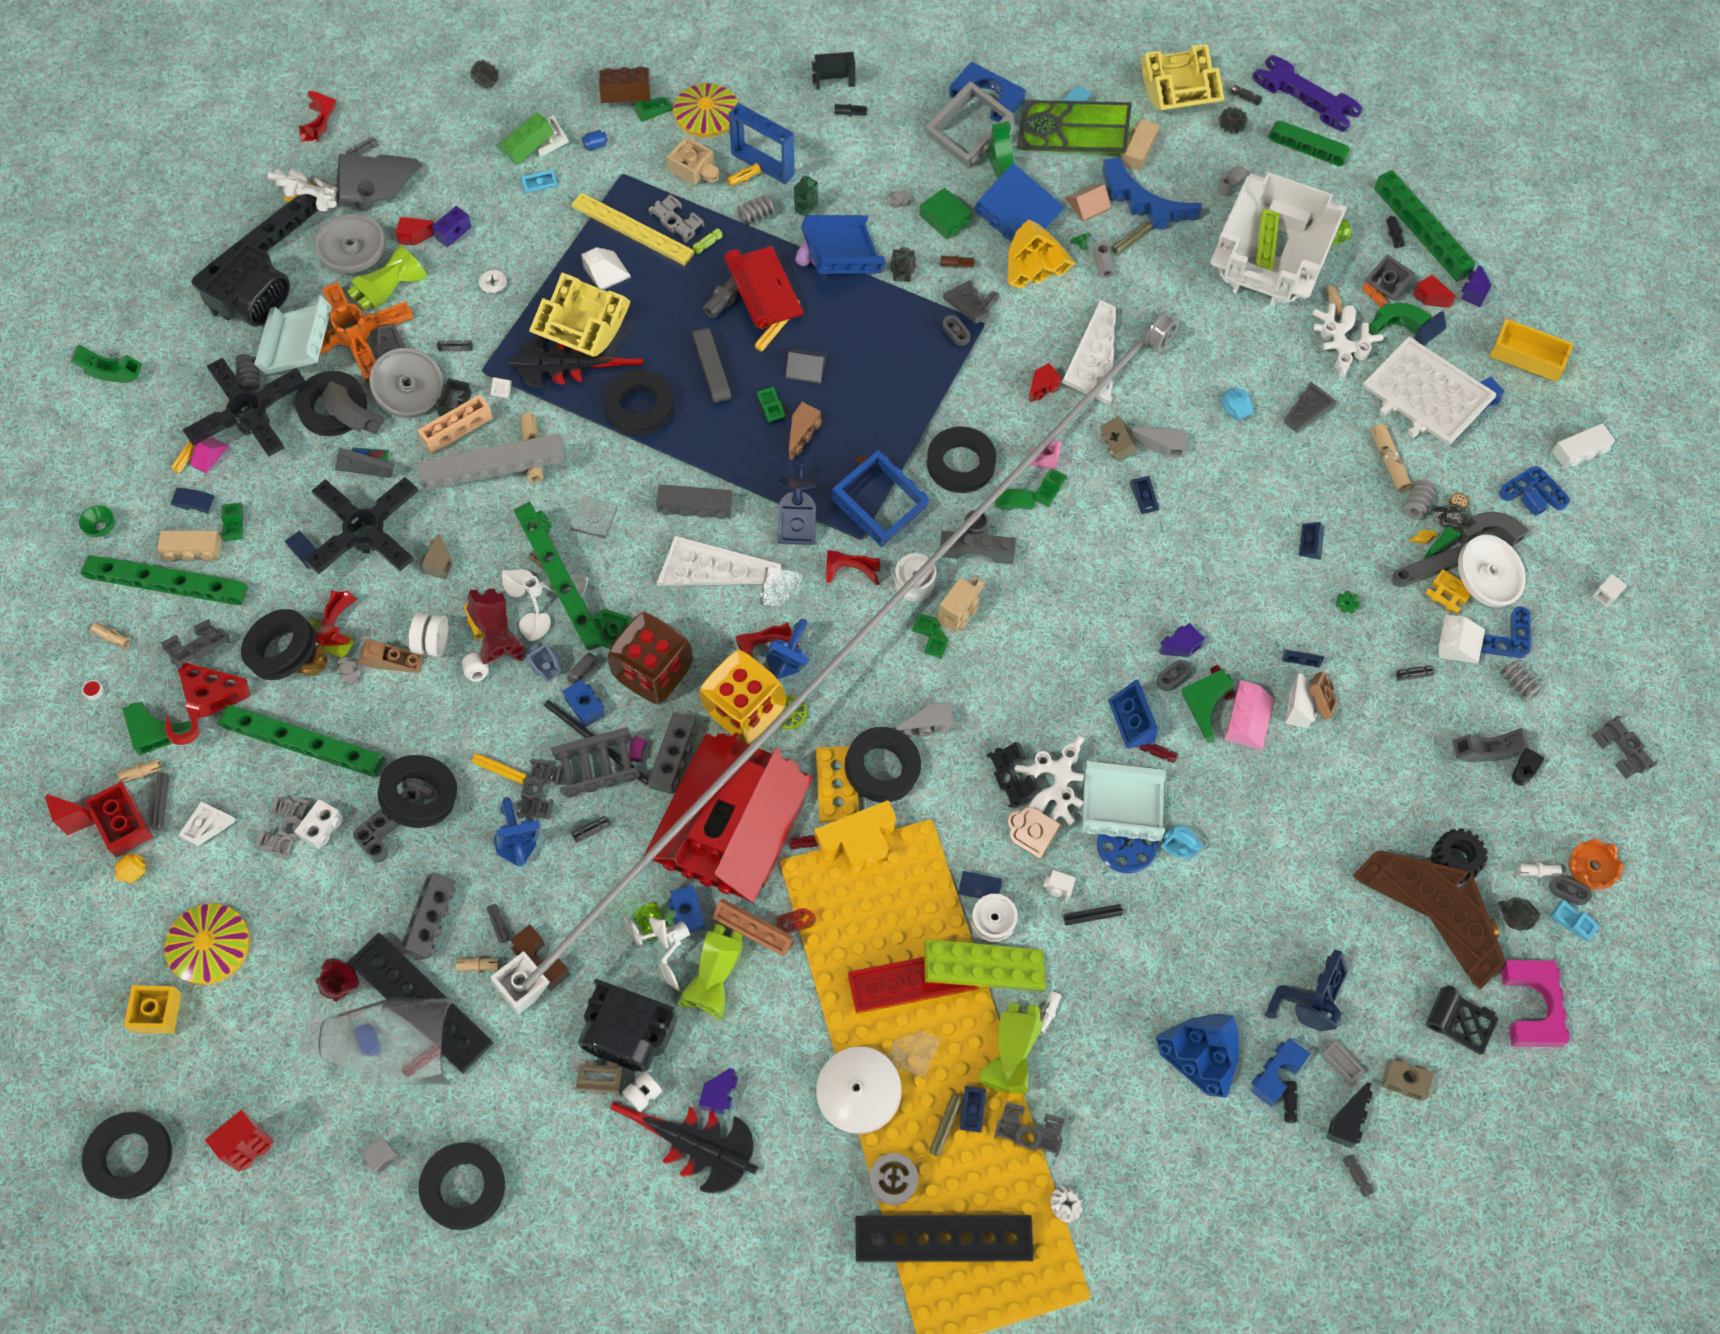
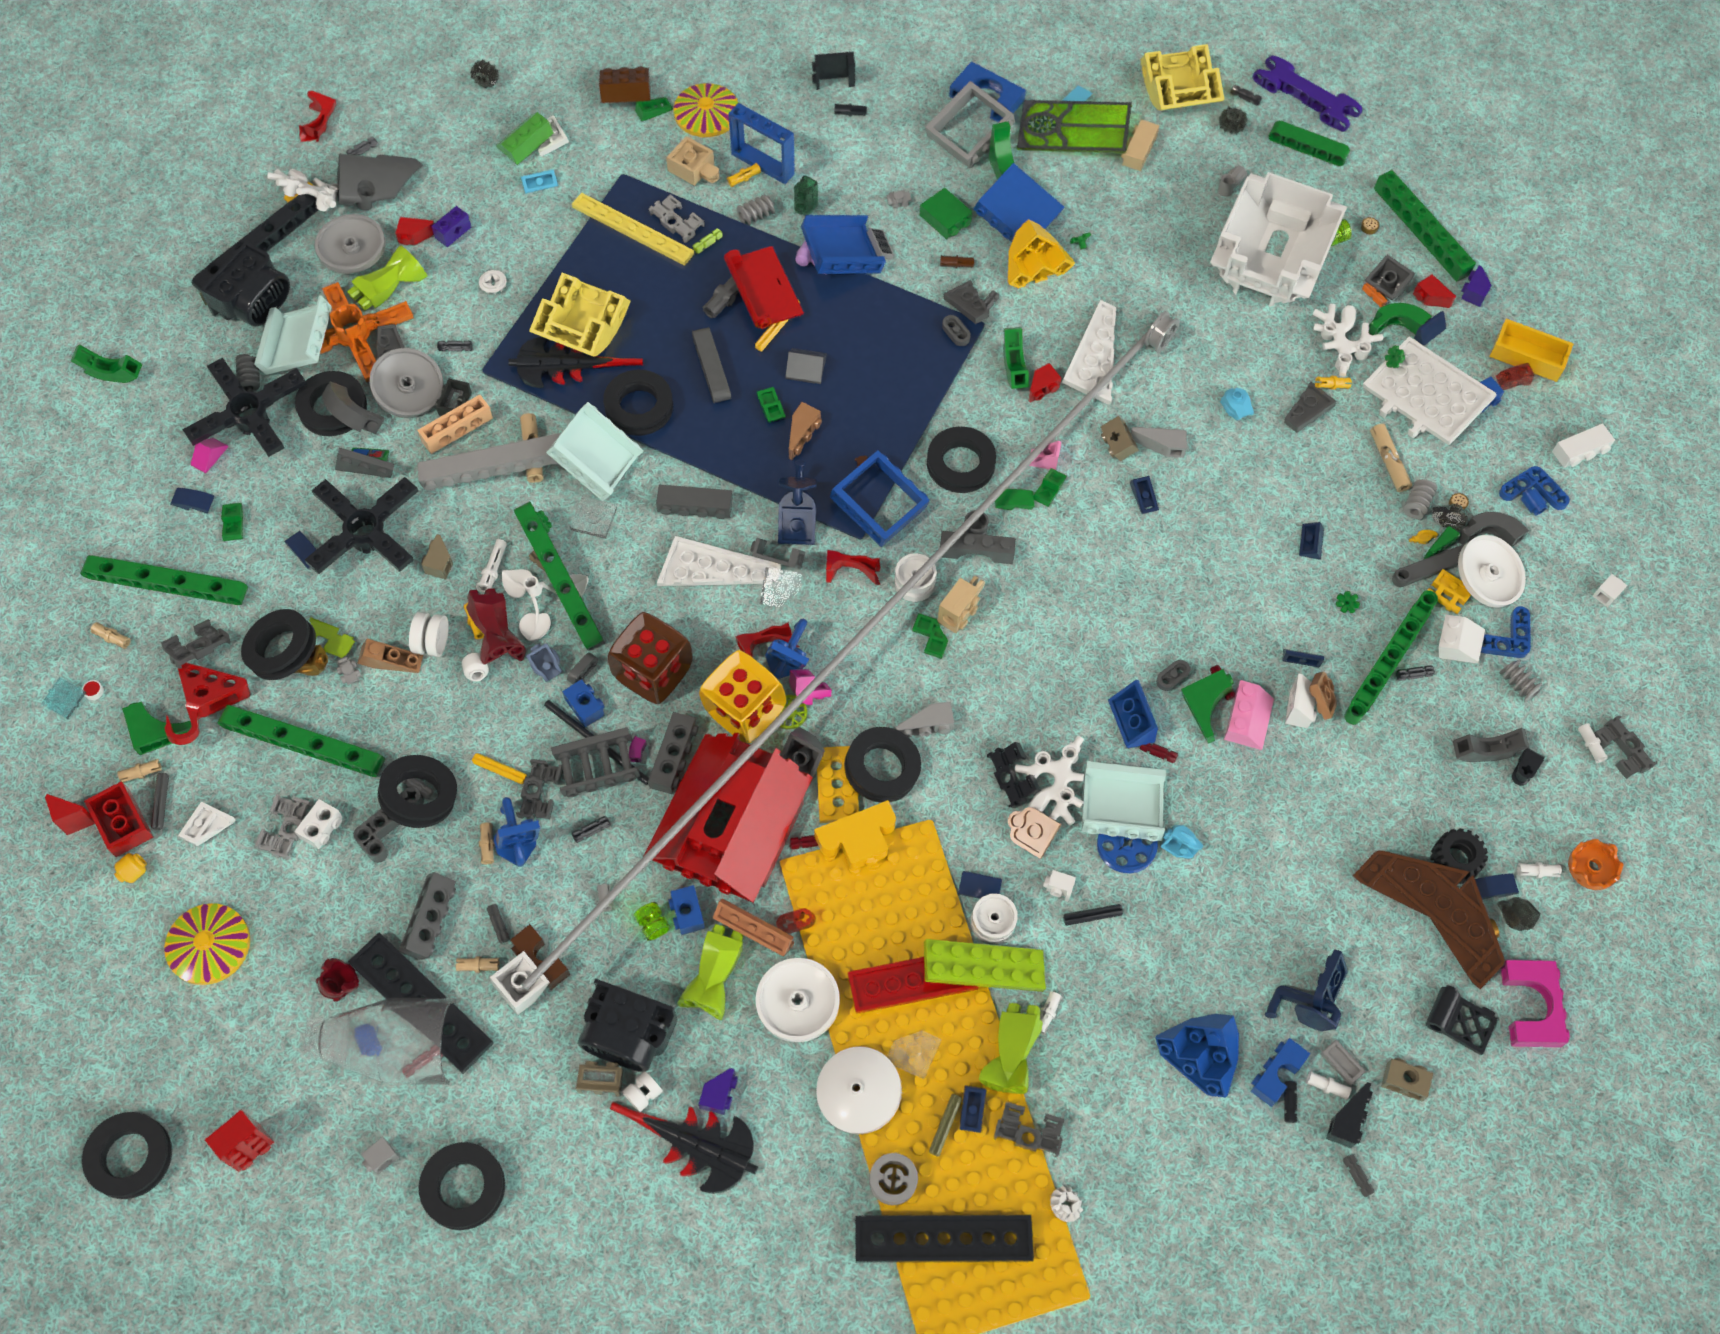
green piece [79,505,115,538] -> none
yellow brick [123,985,182,1034] -> none
tan brick [157,531,222,561] -> none
yellow axle [171,441,195,473] -> none
red animal [316,591,358,646] -> none
white tile [490,378,512,399] -> none
white slope [581,248,630,290] -> none
blue brick [582,129,608,150] -> none
green plate [586,609,632,649] -> none
white plant [623,915,690,993] -> none
clear smoke hand [890,247,916,282] -> none
slope [1065,184,1111,222] -> none
light grey piece [1093,241,1114,278] -> none
blue arch [1102,158,1202,229] -> none
olive axle [1112,221,1152,254] -> none
dark purple slope [1159,623,1205,657] -> none
lime plate [1255,209,1280,271] -> none
tan axle [1326,285,1344,316] -> none
black axle [1386,216,1405,248] -> none
dark grey plate [1549,876,1592,905] -> none
medium azure slope [1550,900,1600,941] -> none
none -> clear light blue piece [41,677,86,719]
none -> white pin [476,539,507,593]
none -> tan pin [479,822,495,865]
none -> light aqua panel [546,402,643,501]
none -> light grey pin [597,884,614,912]
none -> dark grey panel [750,538,806,570]
none -> white dish [756,958,840,1042]
none -> dark grey slope [780,727,825,784]
none -> dark pink brick [789,669,832,705]
none -> tile [867,228,895,259]
none -> green arch [1003,327,1029,389]
none -> white pin [1306,1071,1351,1100]
none -> yellow pin [1315,376,1352,390]
none -> green beam [1344,590,1438,725]
none -> tile [1361,217,1379,234]
none -> green plant [1385,345,1405,368]
none -> dark blue slope [1475,873,1519,900]
none -> clear red leg [1496,363,1535,390]
none -> white pin [1578,723,1608,763]

